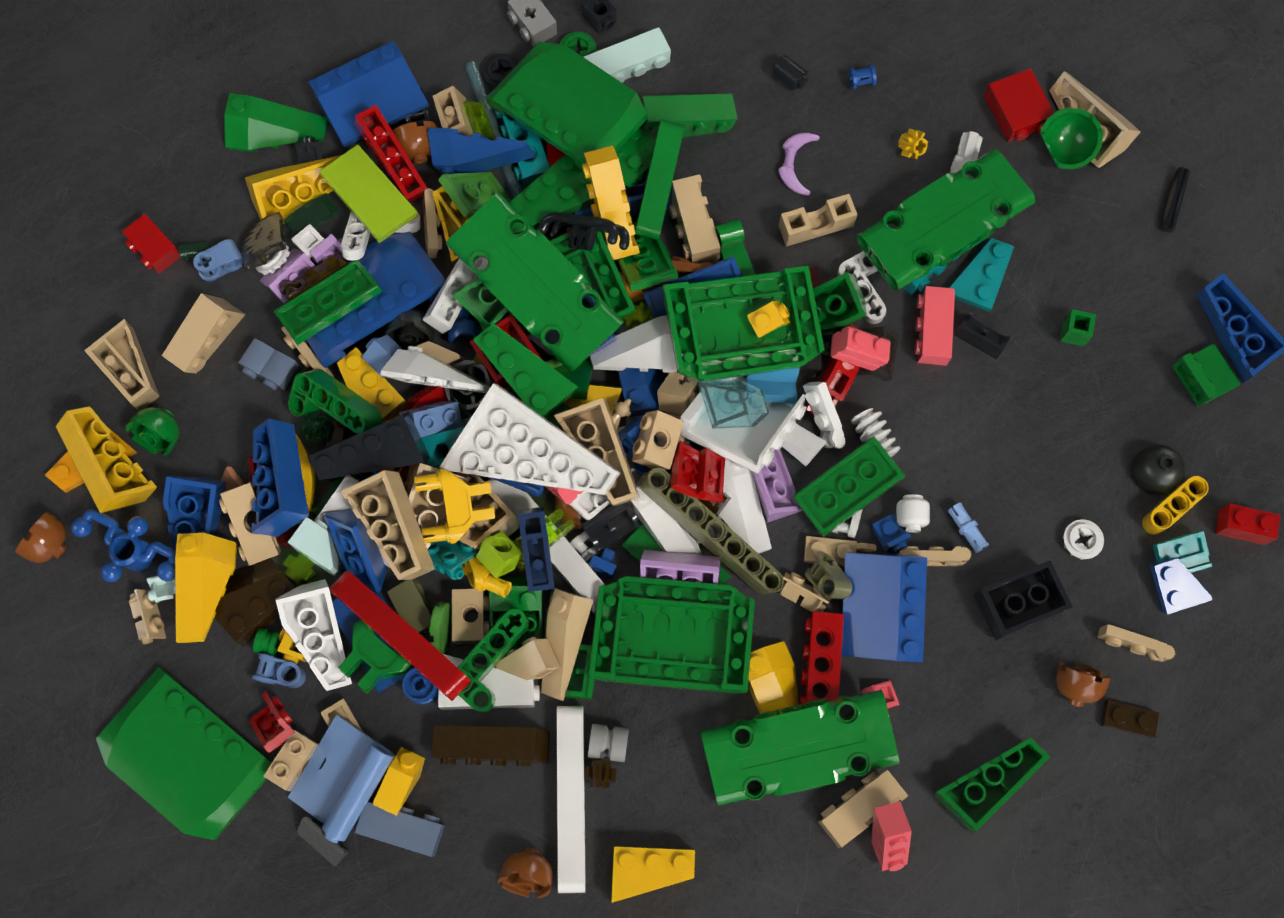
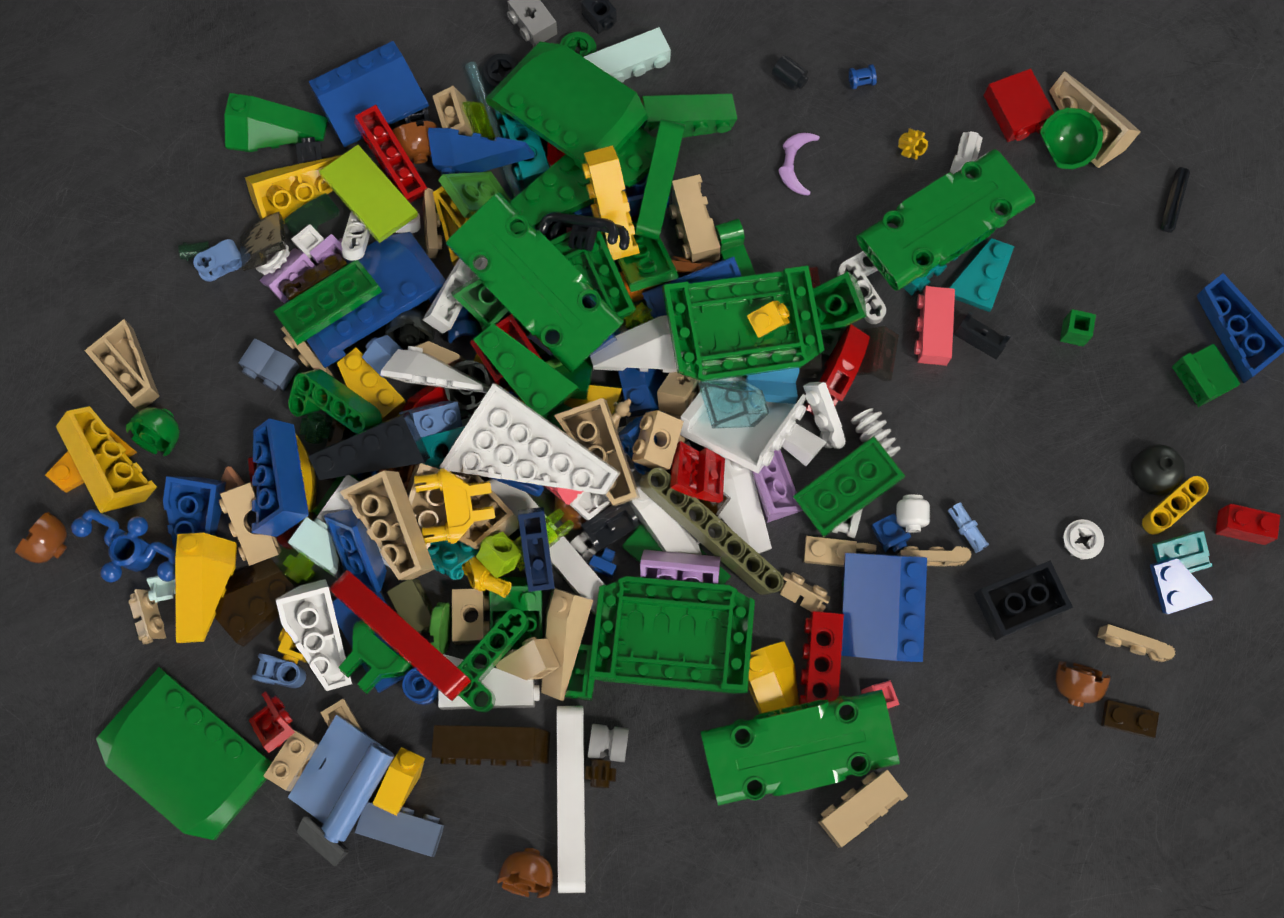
red brick [122,214,182,274] -> none
tan wedge [162,293,246,374] -> none
green wheel [253,627,281,657] -> none
yellow wedge [612,847,695,903] -> none
tan arch [778,194,857,247] -> none
olive piece [805,552,853,599] -> none
coral brick [830,326,890,371] -> none
coral brick [871,801,912,871] -> none
green wedge [934,737,1050,835] -> none

